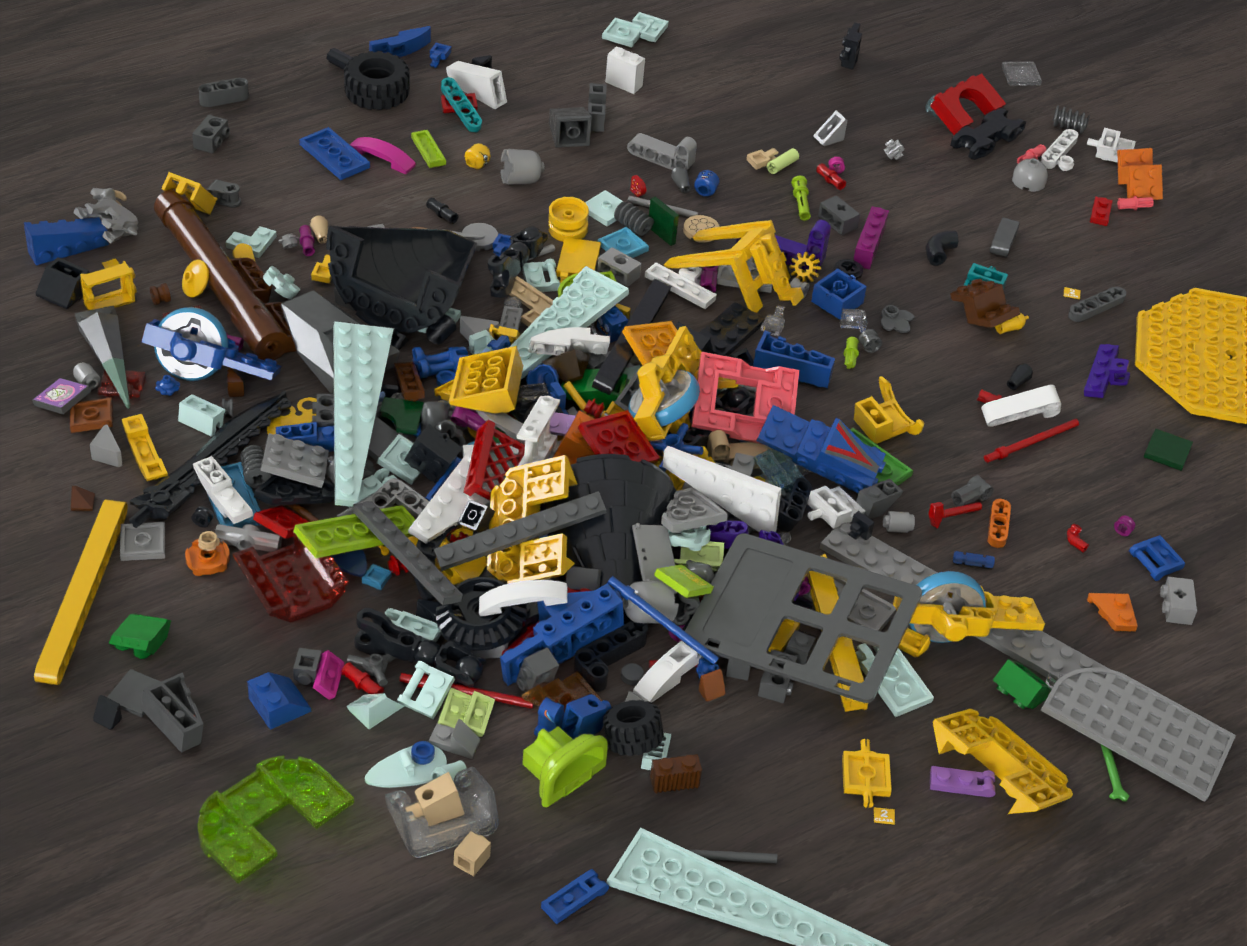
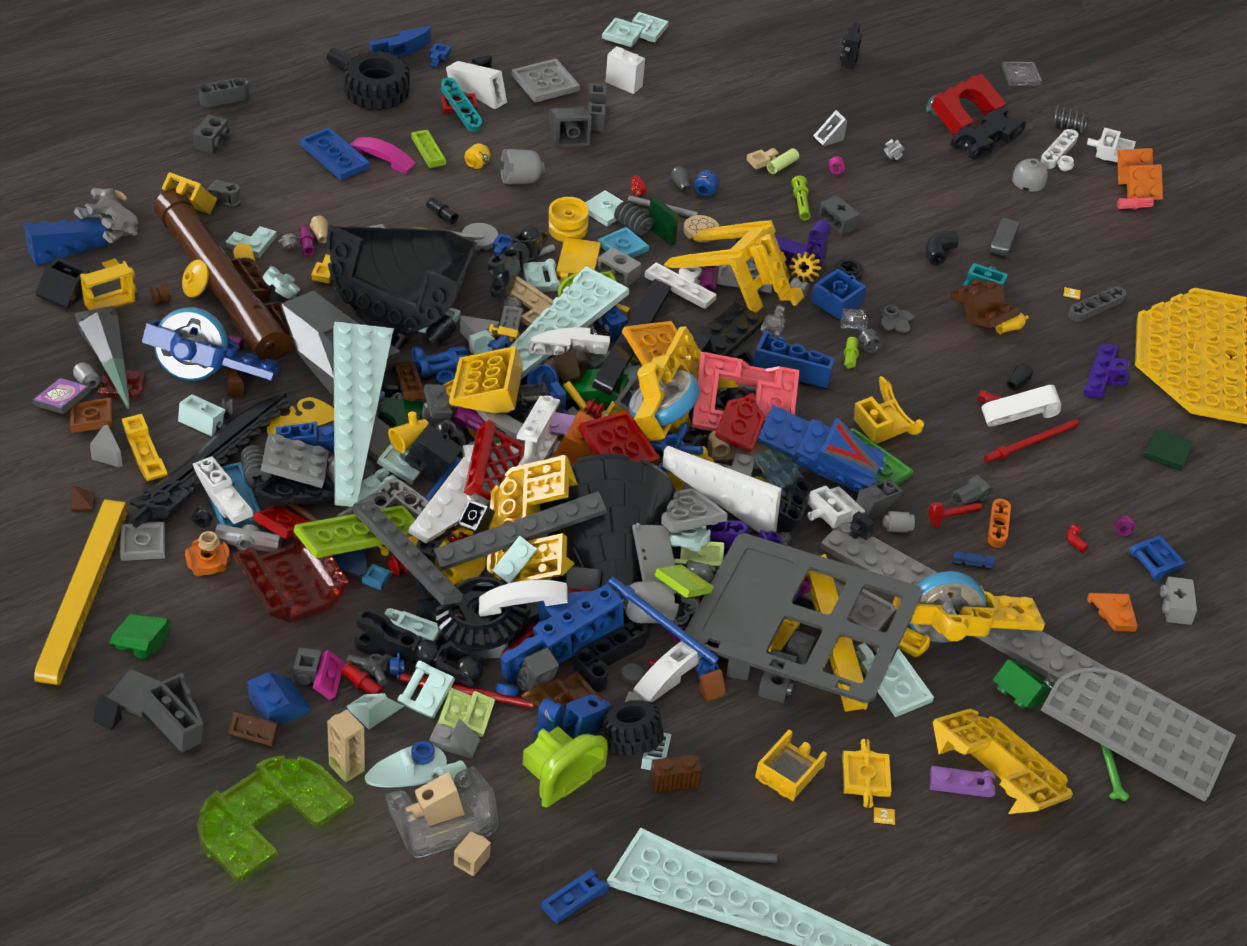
blue plant [155,375,180,396] -> none
dark grey brick [312,394,334,427] -> none
light grey beam [627,133,697,170] -> none
red pin [816,163,846,190] -> none
magenta brick [853,206,889,270] -> none
coral pin [1017,144,1046,163] -> none
red plate [1090,196,1113,226] -> none
none -> reddish brown plate [228,711,280,746]
none -> tan brick [327,709,365,782]
none -> yellow piece [388,411,429,453]
none -> blue plate [390,653,405,680]
none -> dark grey plate [424,384,452,419]
none -> light aqua plate [492,536,538,583]
none -> blue tile [496,683,519,696]
none -> light grey plate [512,59,580,102]
none -> red tile [715,393,765,452]
none -> yellow window [755,730,827,802]

